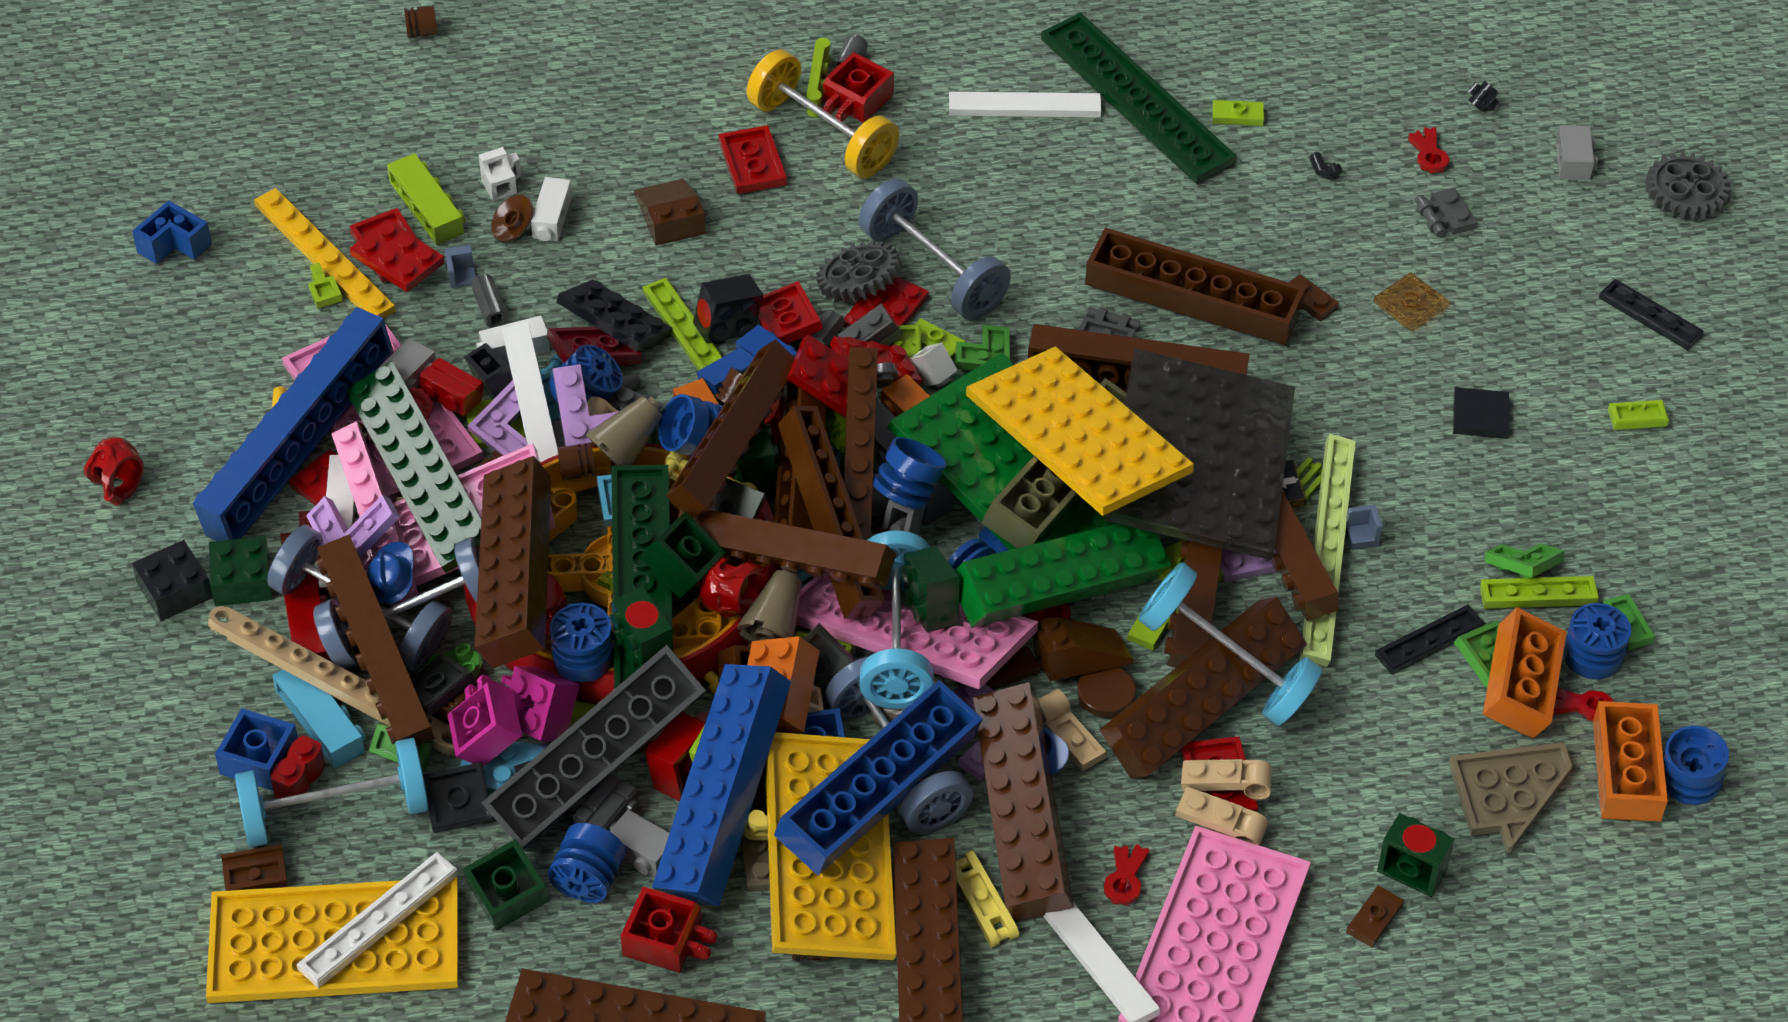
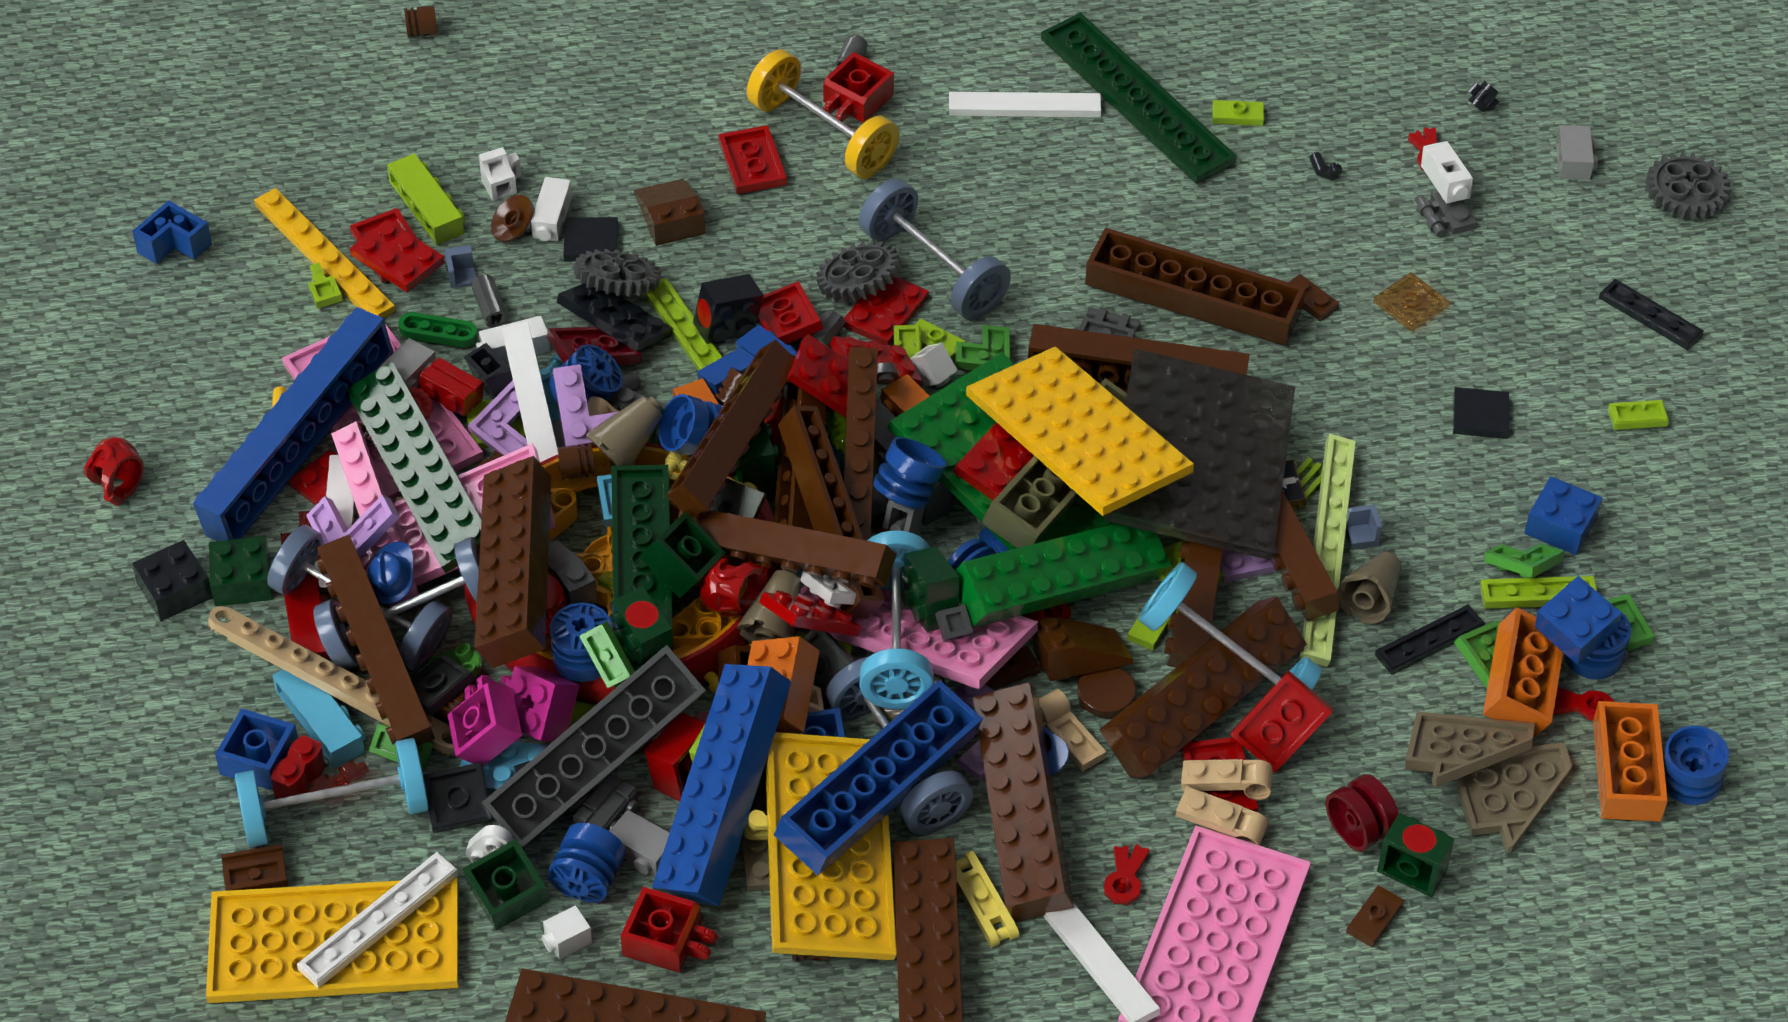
lime plate [807,38,831,117] -> none
dark grey brick [838,304,904,345] -> none
none -> clear red plate [307,760,369,802]
none -> green plate [398,312,478,348]
none -> white plate [466,825,512,863]
none -> white brick [541,905,592,960]
none -> dark grey slope [548,540,598,606]
none -> black tile [563,217,618,262]
none -> dark grey gear [574,249,661,297]
none -> bright green plate [579,621,635,688]
none -> red plate [759,590,862,637]
none -> white plate [800,570,856,607]
none -> dark grey plate [935,605,973,642]
none -> red plate [953,422,1034,501]
none -> red plate [1230,670,1334,773]
none -> dark red wheel [1325,774,1399,852]
none -> dark tan cone [1337,552,1402,624]
none -> dark tan wing [1405,711,1535,787]
none -> white brick [1421,141,1473,203]
none -> blue brick [1524,476,1603,555]
none -> blue brick [1535,575,1622,665]

